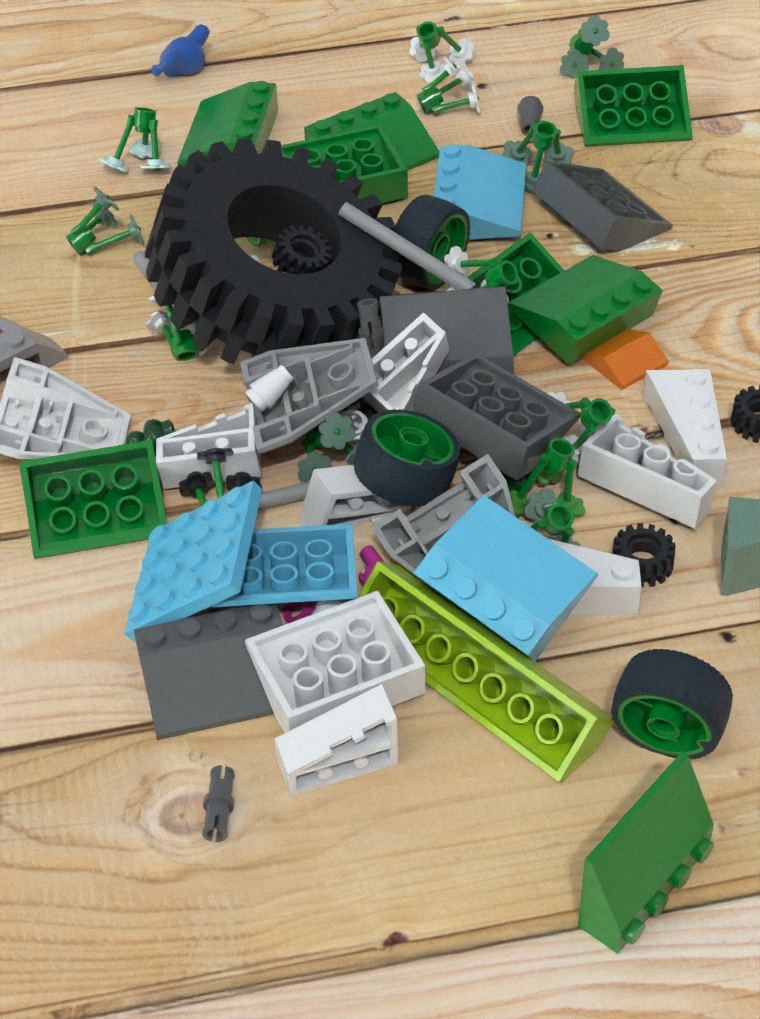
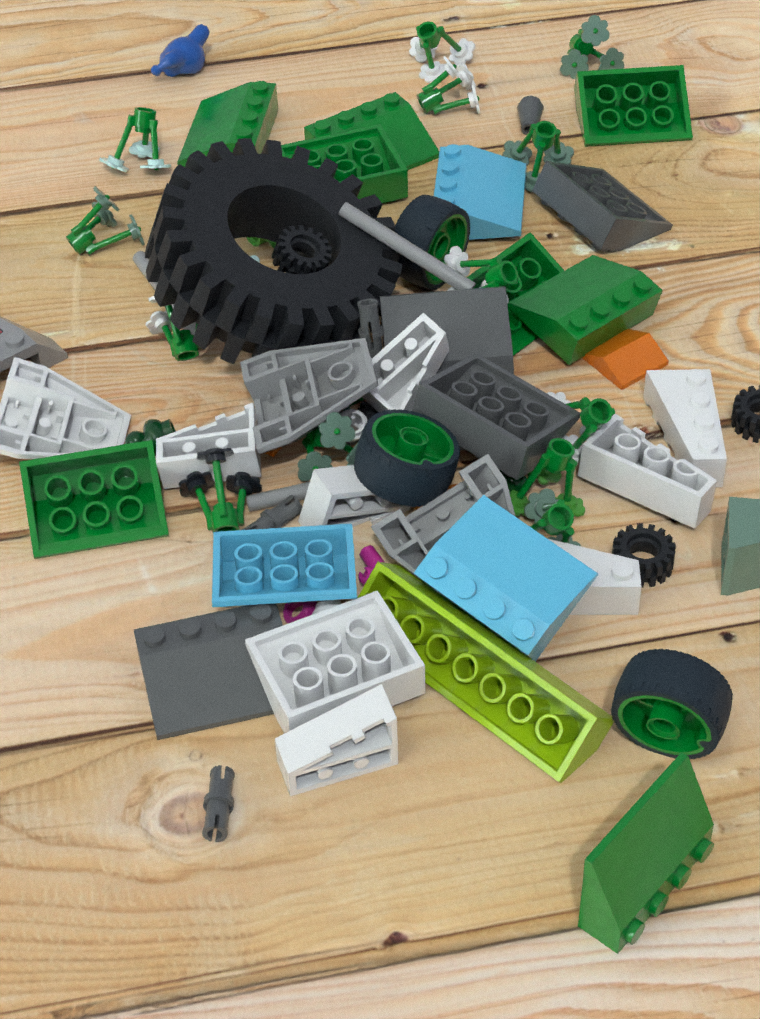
medium azure plate [124,481,262,641] -> none
white cone [245,365,294,412] -> none
none -> dark grey pin [242,495,302,530]

